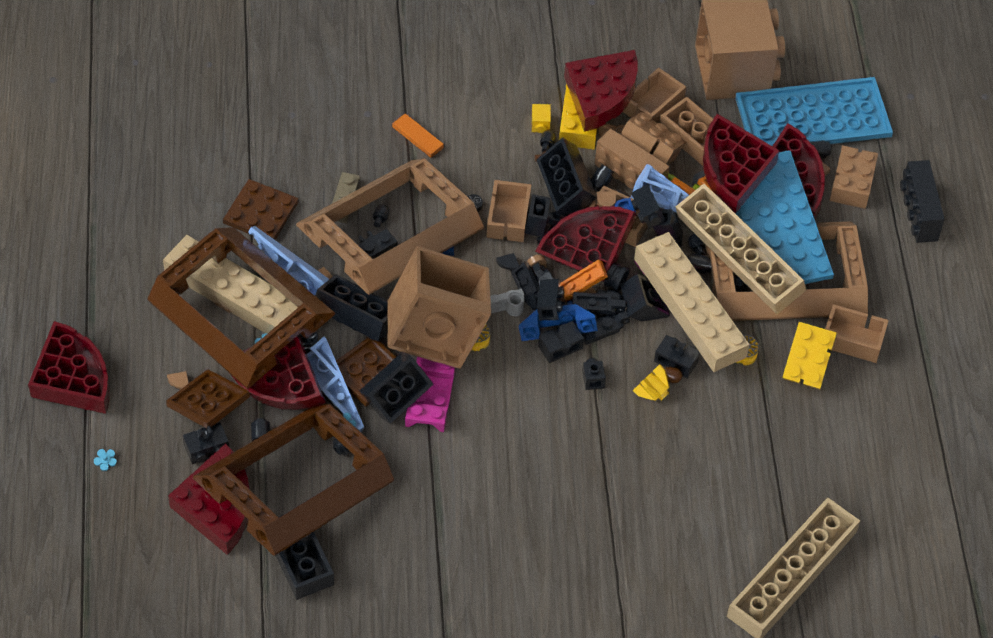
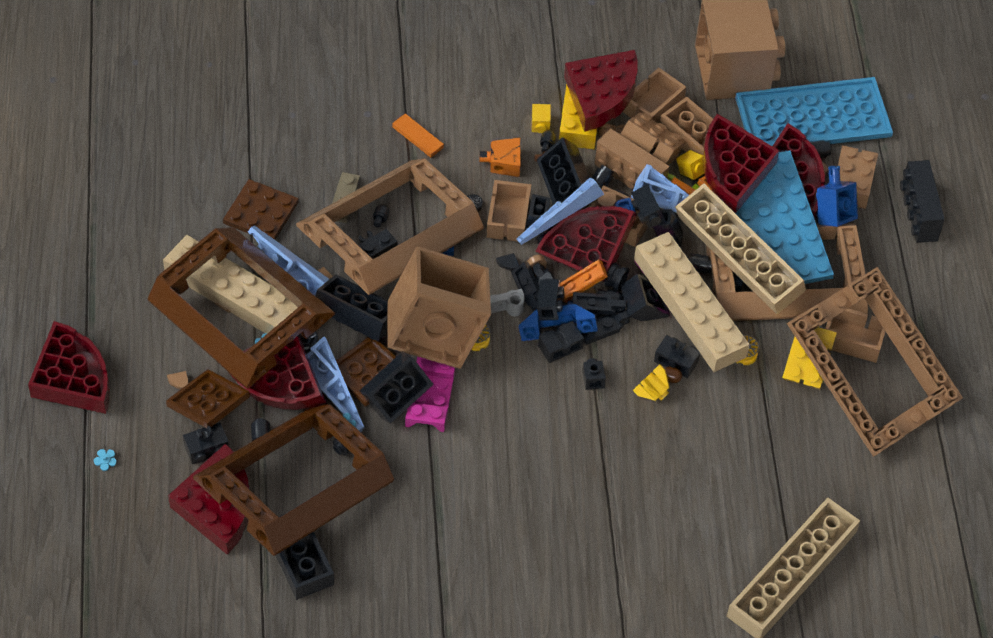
black cylinder [688,234,706,255] -> none
none -> orange torso [479,138,520,177]
none -> light blue wedge [516,178,604,245]
none -> yellow brick [676,150,704,180]
none -> medium nougat slope [787,267,963,457]
none -> blue brick [816,166,858,227]

